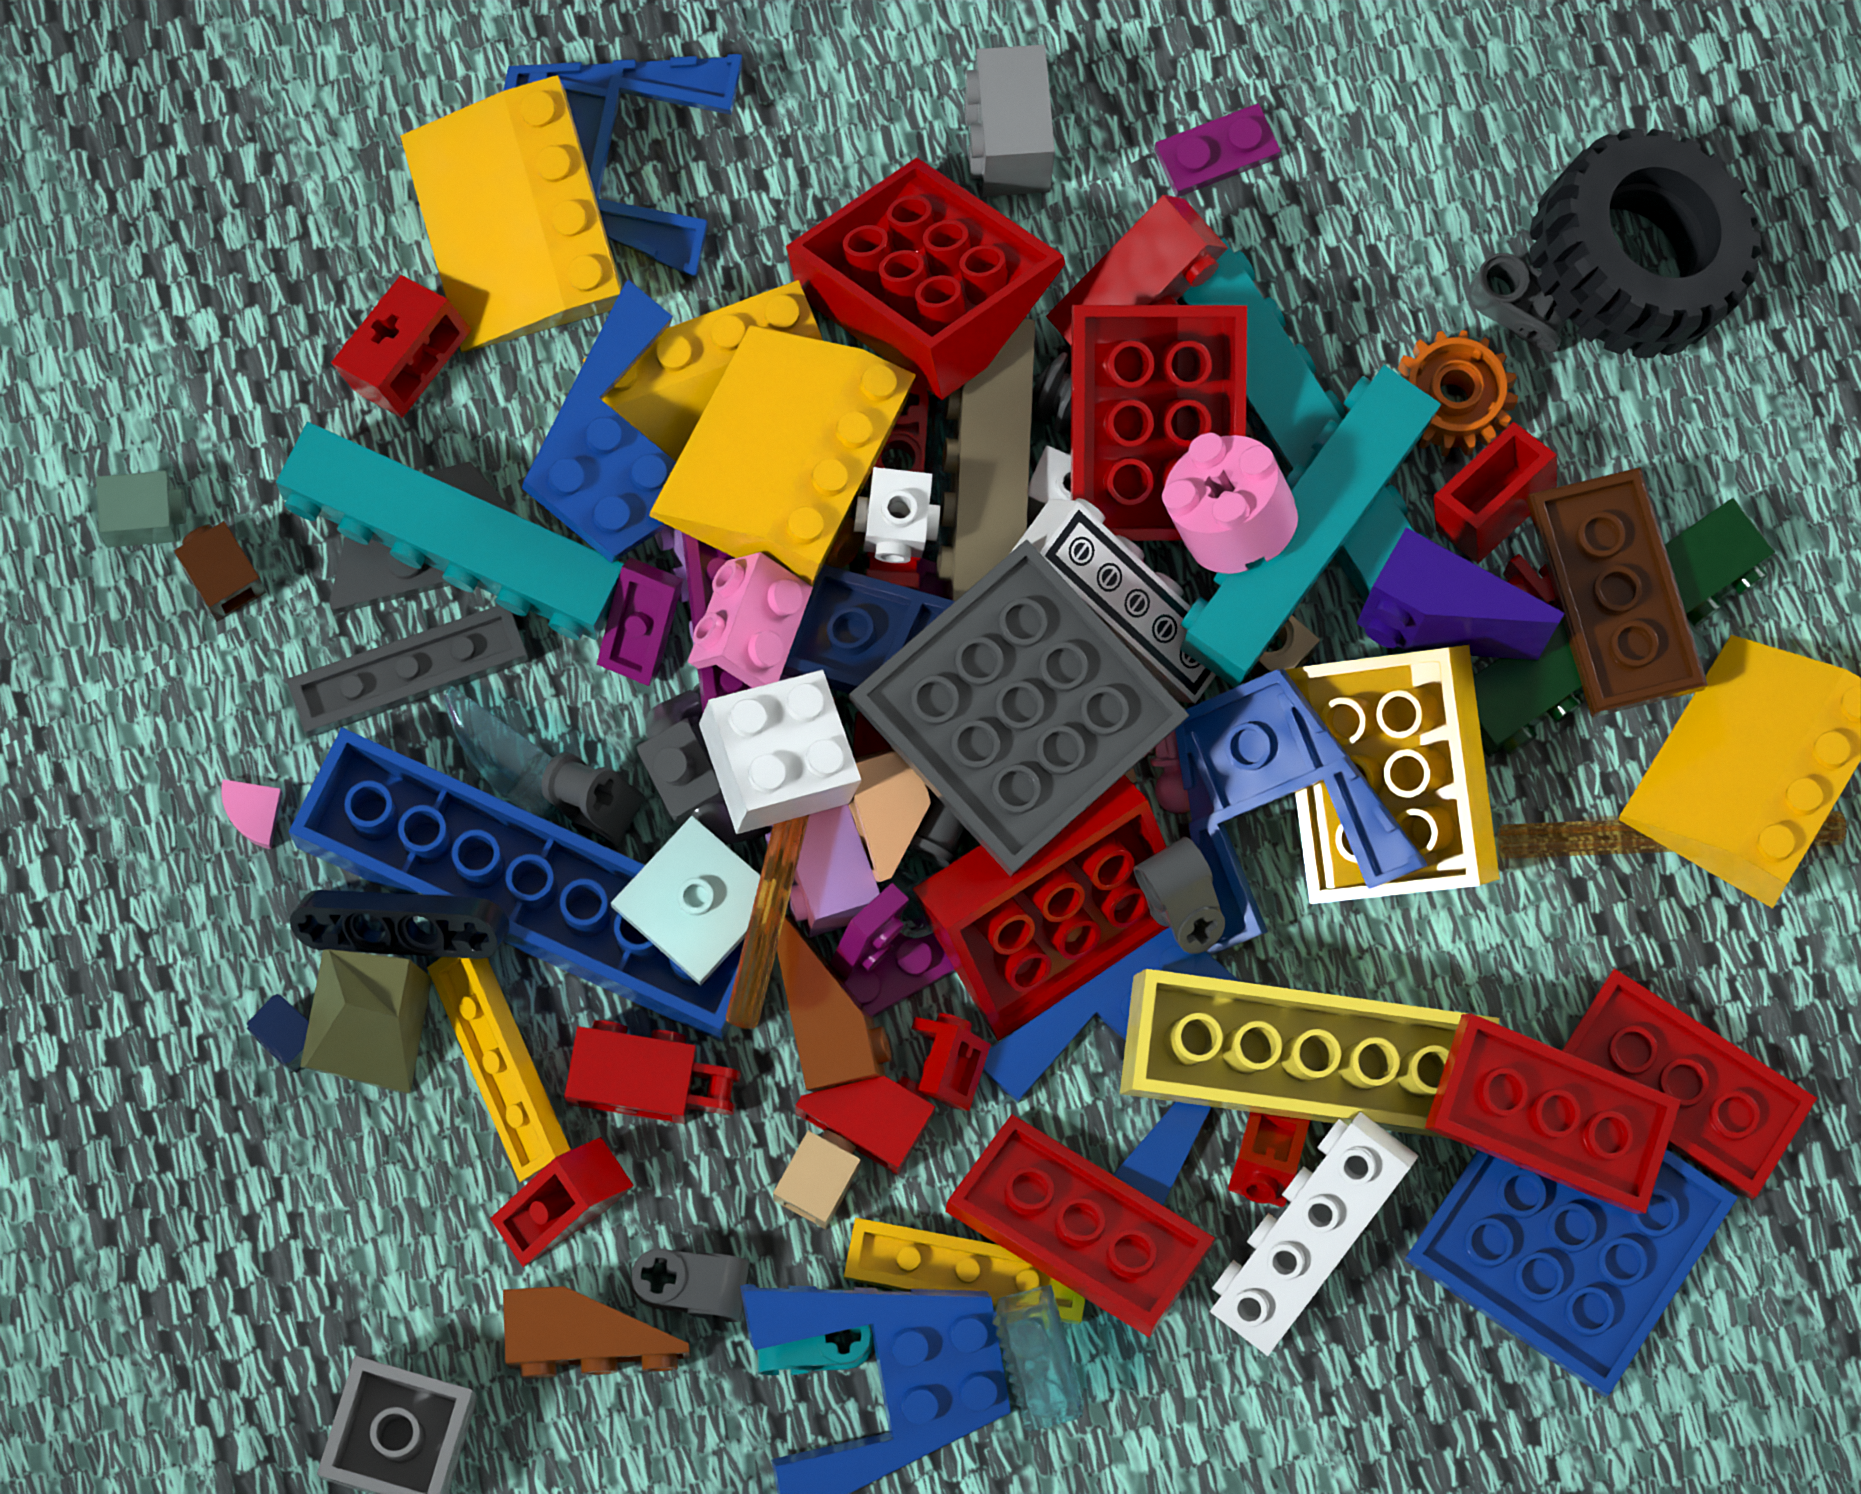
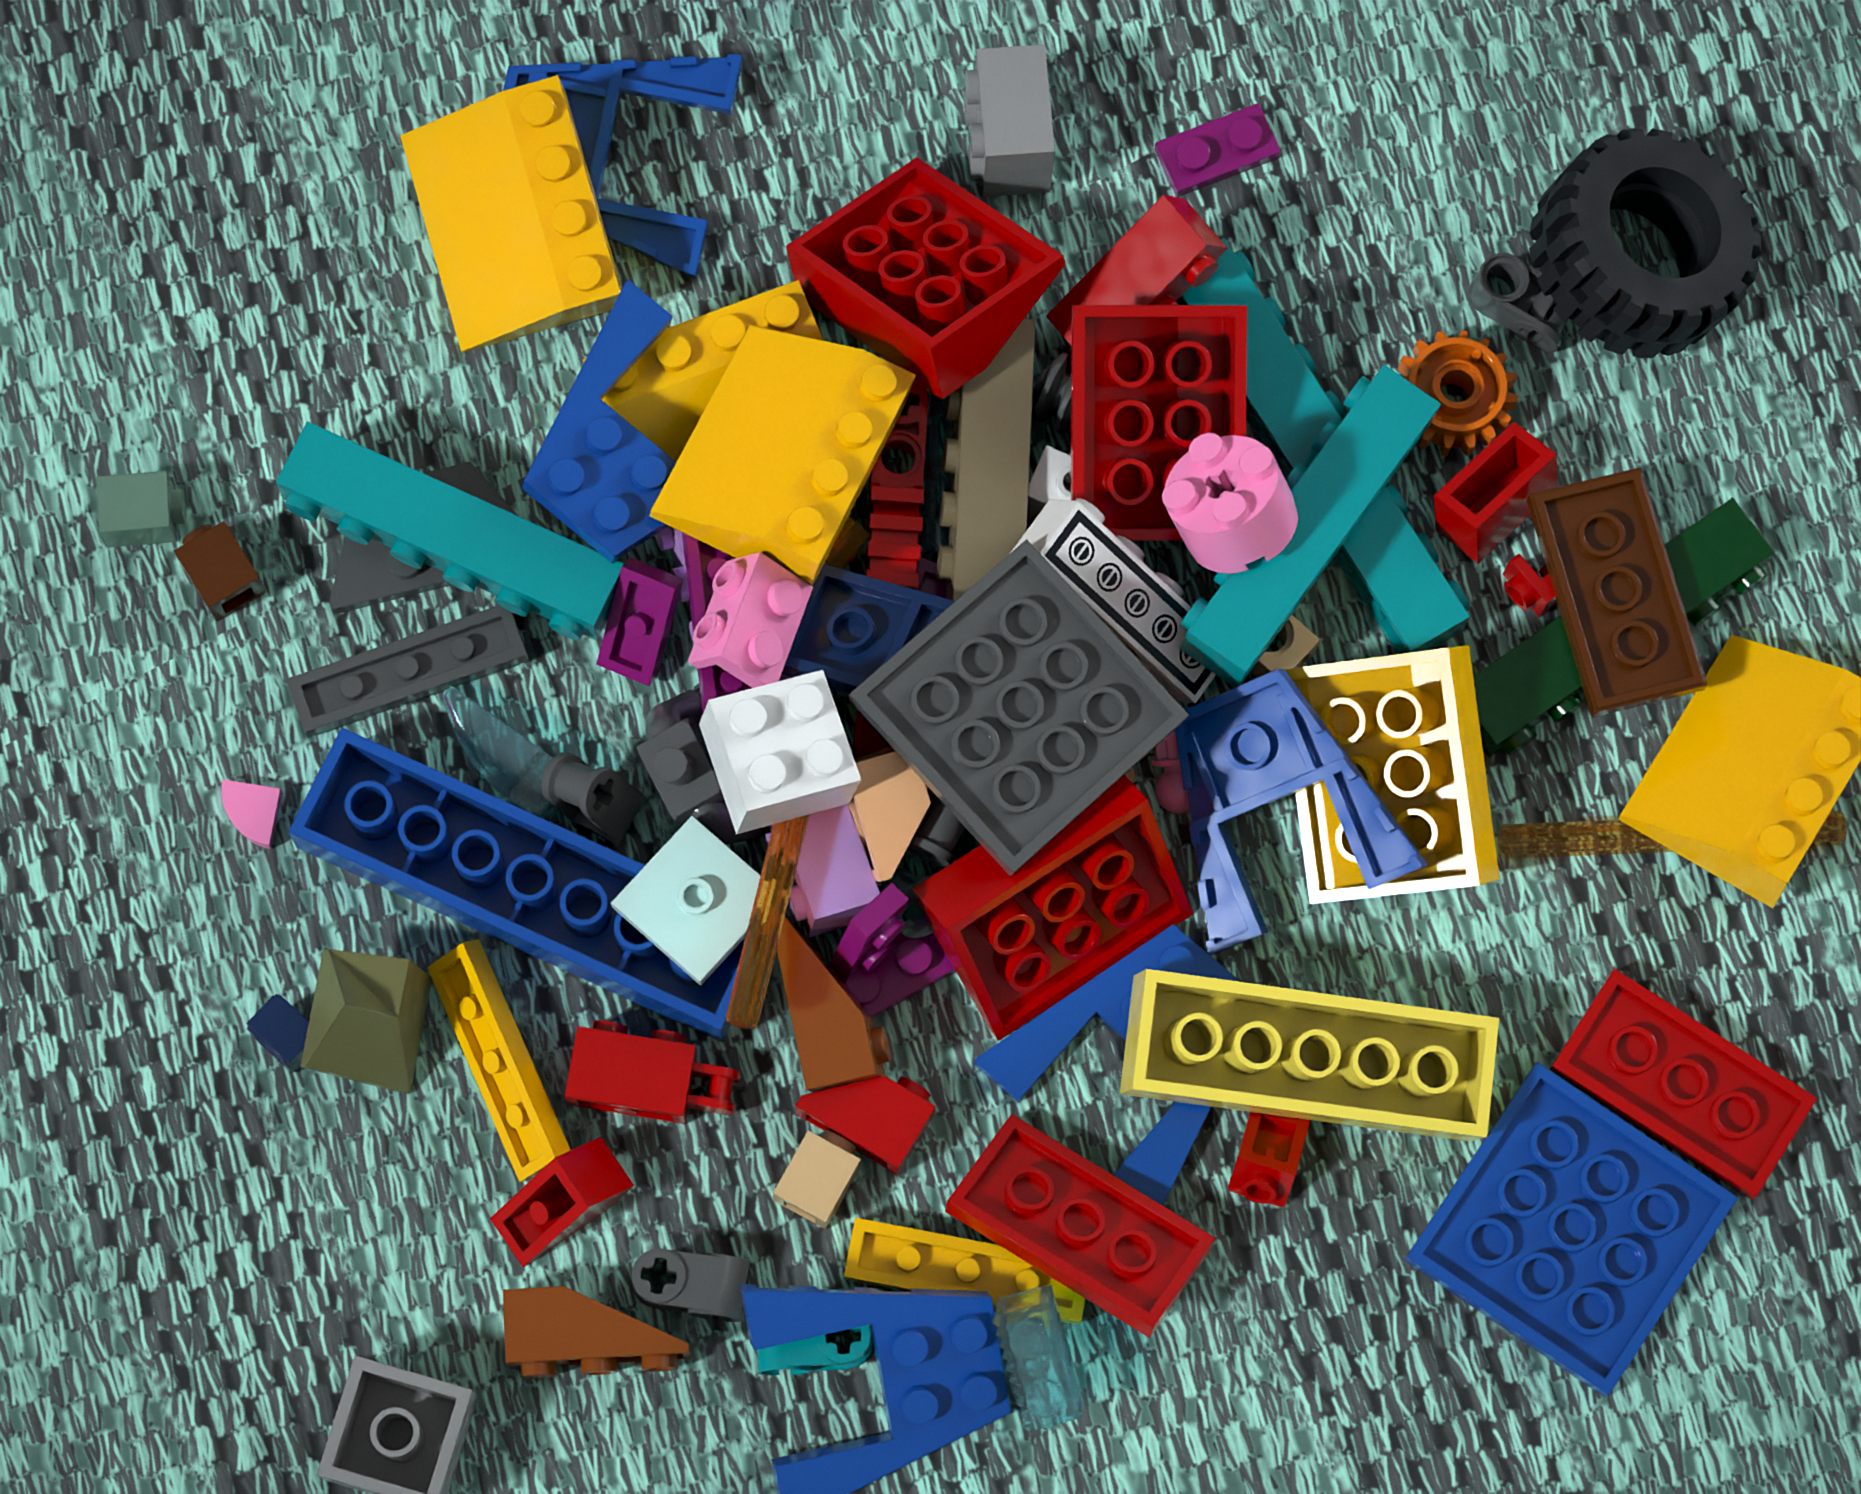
black beam [290,890,510,959] -> none
red brick [331,275,472,418] -> none
white brick [854,467,940,563] -> none
red bracket [911,1013,991,1112] -> none
dark grey piece [1133,836,1225,954] -> none
white brick [1209,1112,1418,1356] -> none
dark purple slope [1356,527,1565,660] -> none
red plate [1424,1013,1681,1214] -> none

